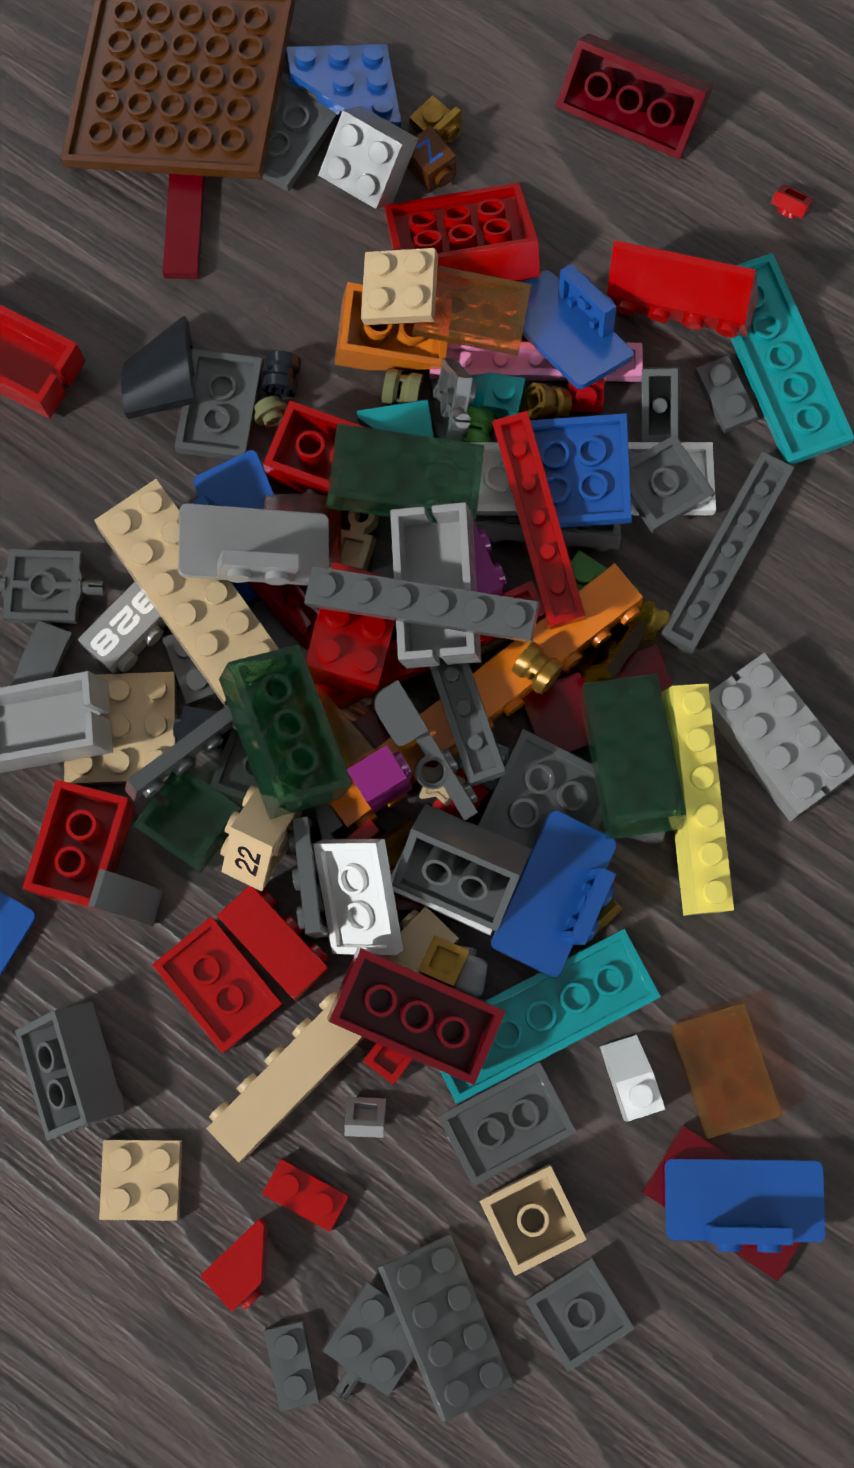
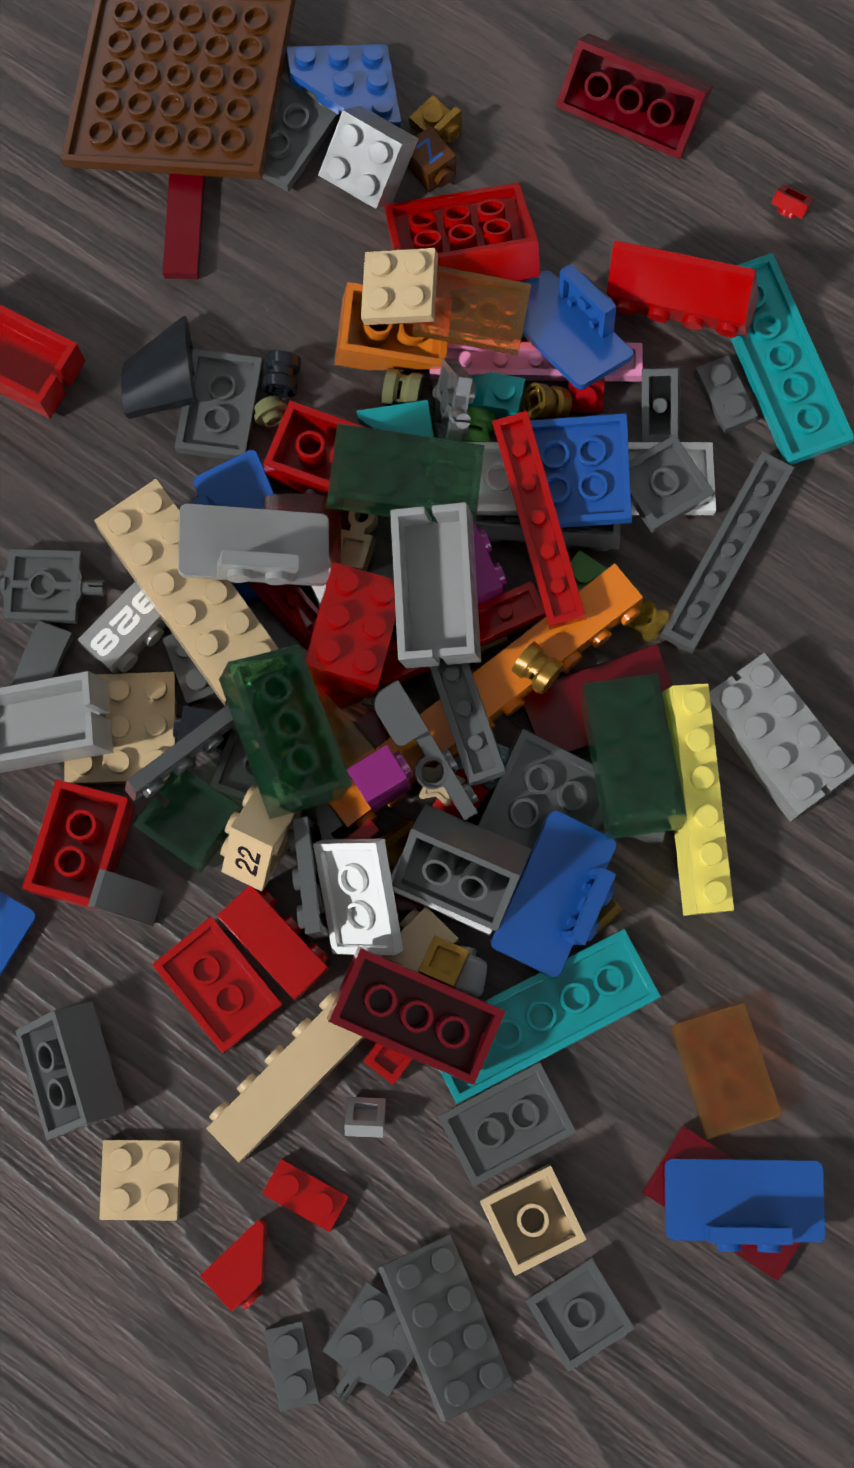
dark grey plate [304,566,540,643] -> none
dark brown plate [579,619,648,683] -> none
white slope [600,1035,666,1121] -> none

